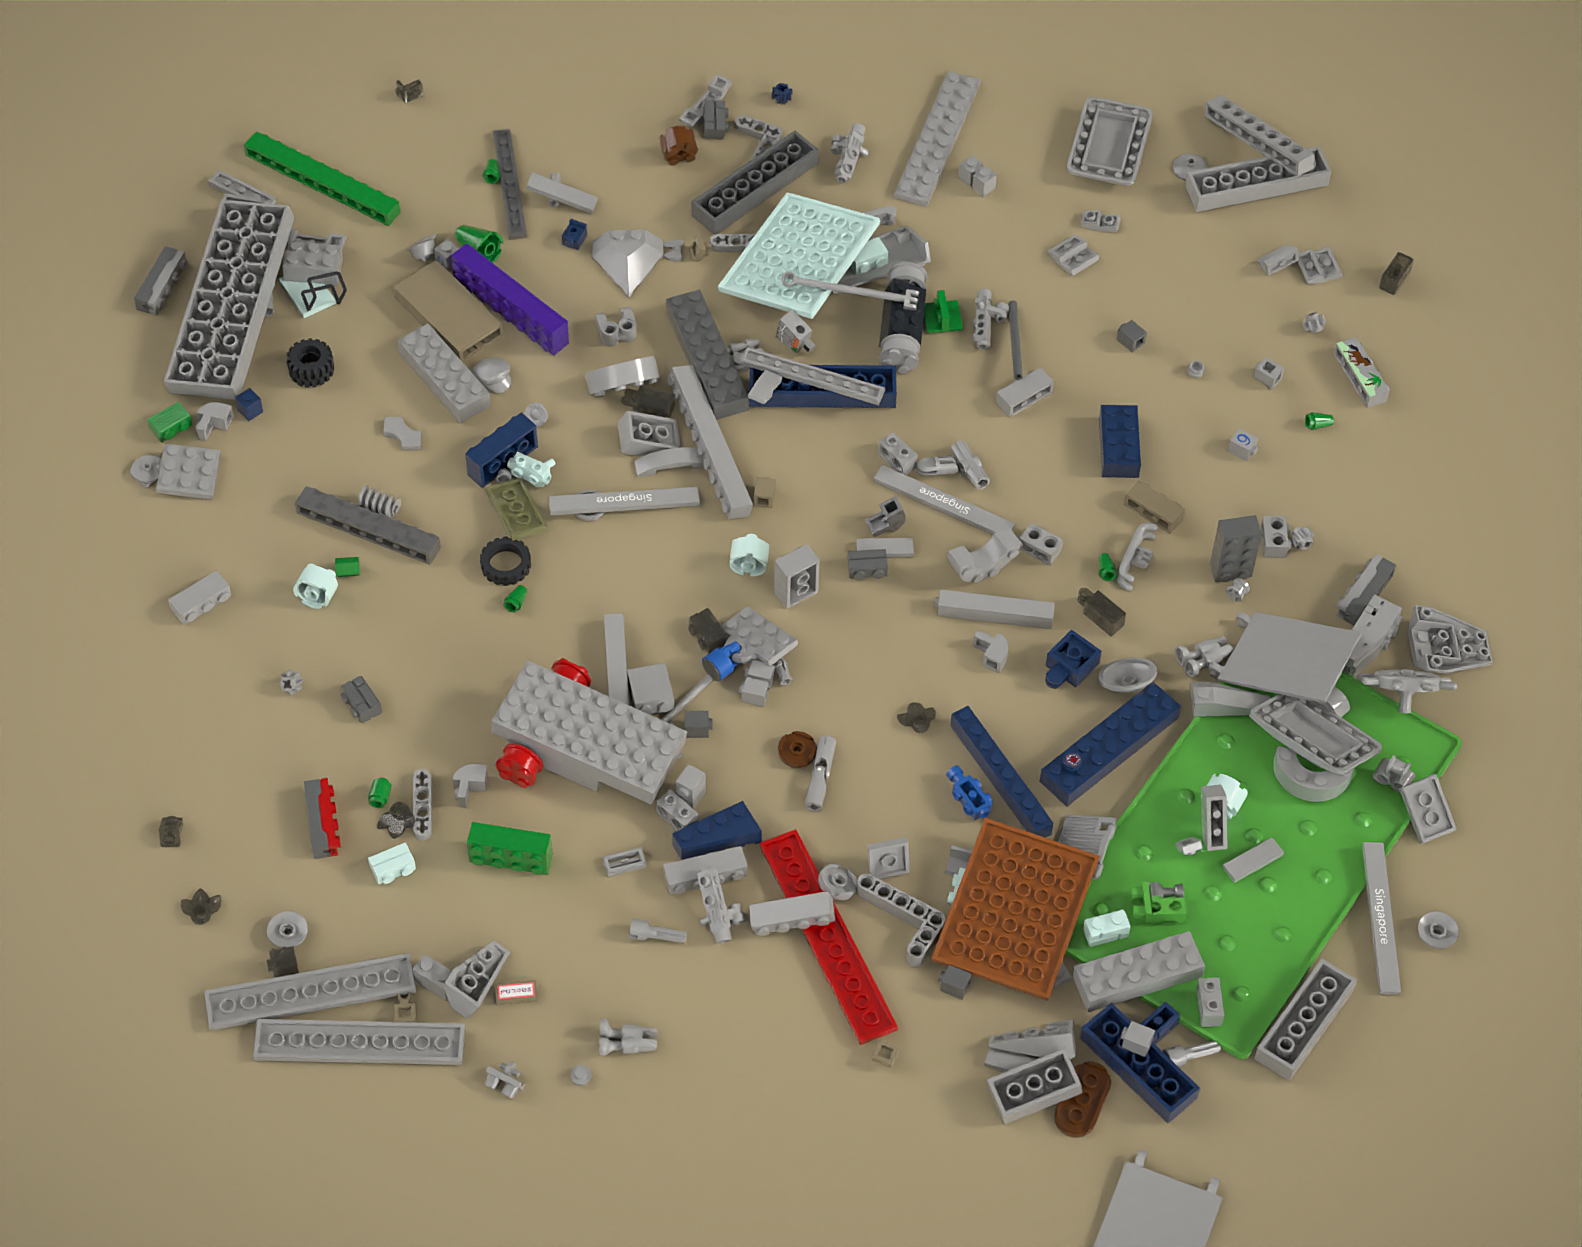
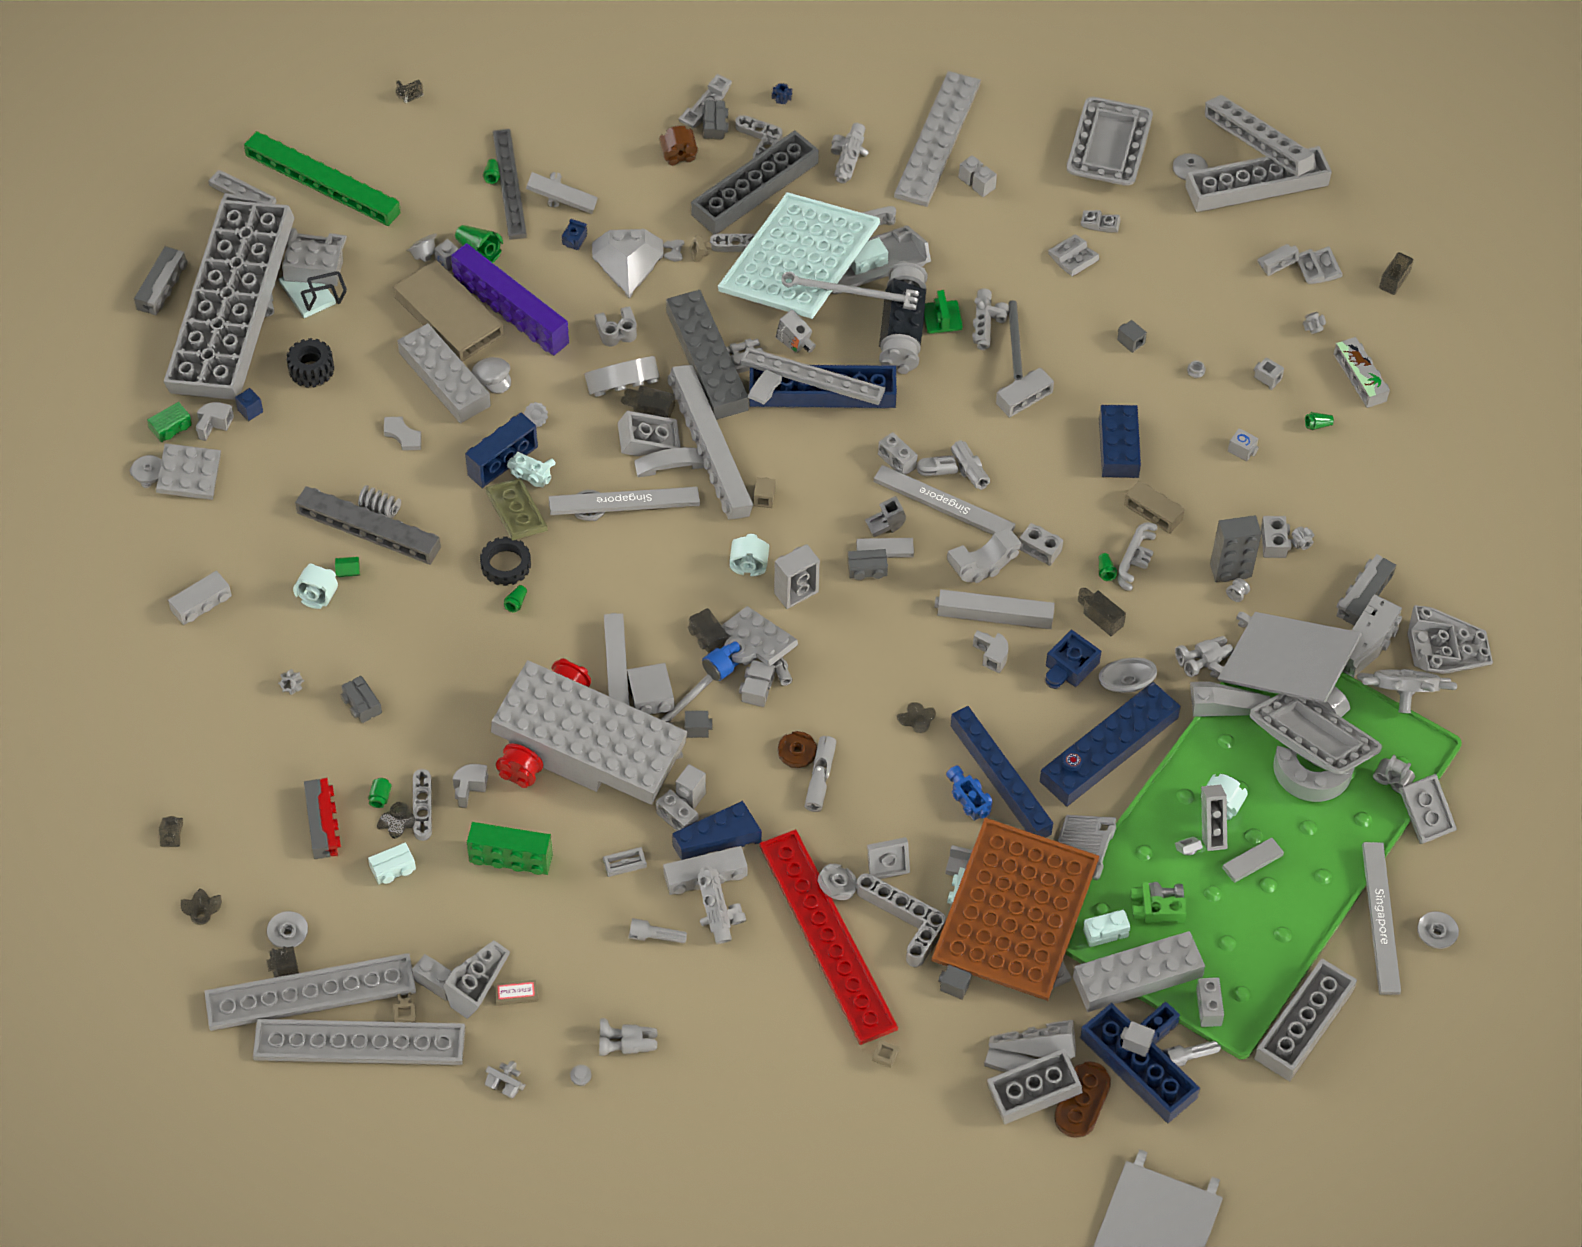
light grey hinge [496,468,512,483] -> none
light grey brick [749,891,835,936] -> none

